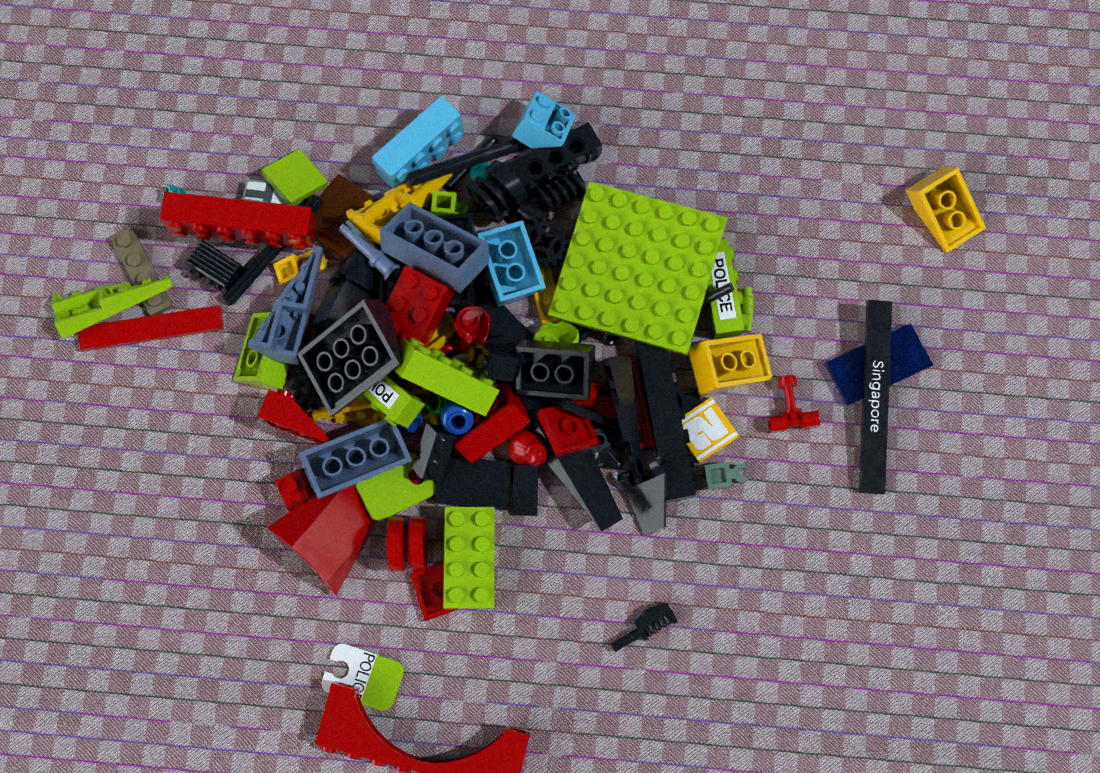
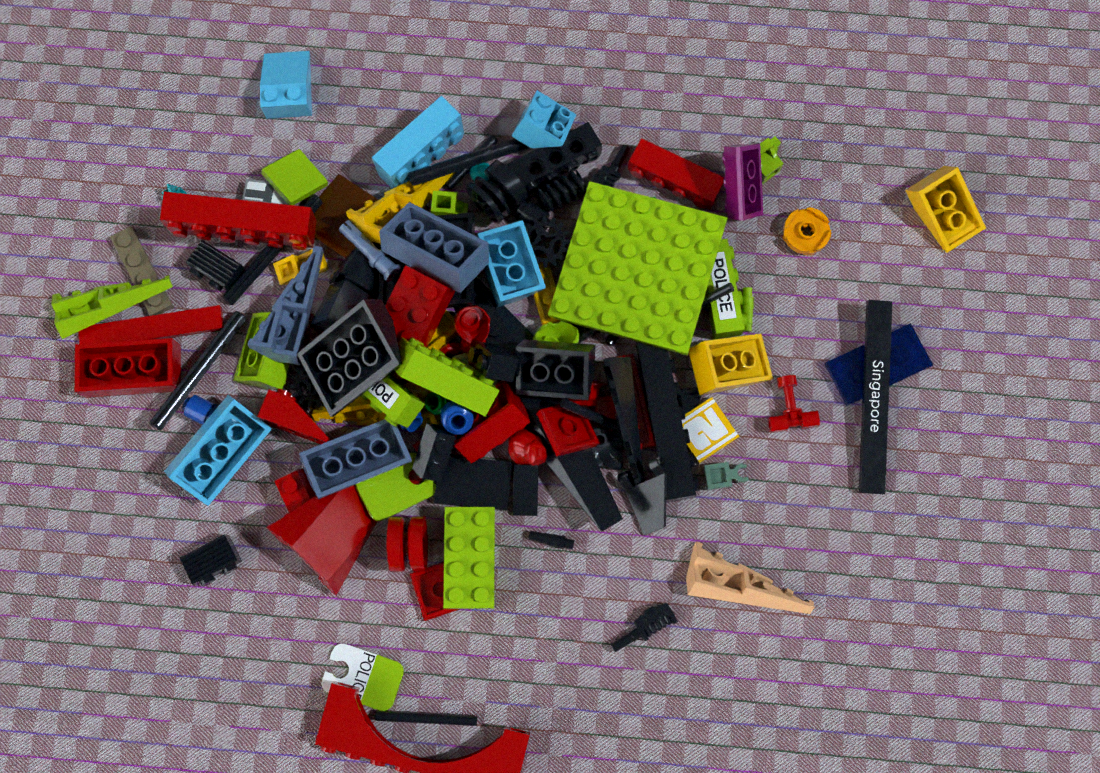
none -> red brick [74,338,181,398]
none -> black axle [150,311,246,431]
none -> medium azure brick [164,394,272,506]
none -> black brick [180,534,242,587]
none -> blue brick [182,395,217,425]
none -> medium azure slope [260,51,312,119]
none -> black bar [375,711,477,726]
none -> black animal [529,531,575,550]
none -> black piece [590,145,630,187]
none -> red brick [628,138,724,210]
none -> light nougat wedge [686,541,815,614]
none -> magenta slope [722,143,763,221]
none -> lime brick [760,136,784,184]
none -> light orange plate [782,207,831,256]

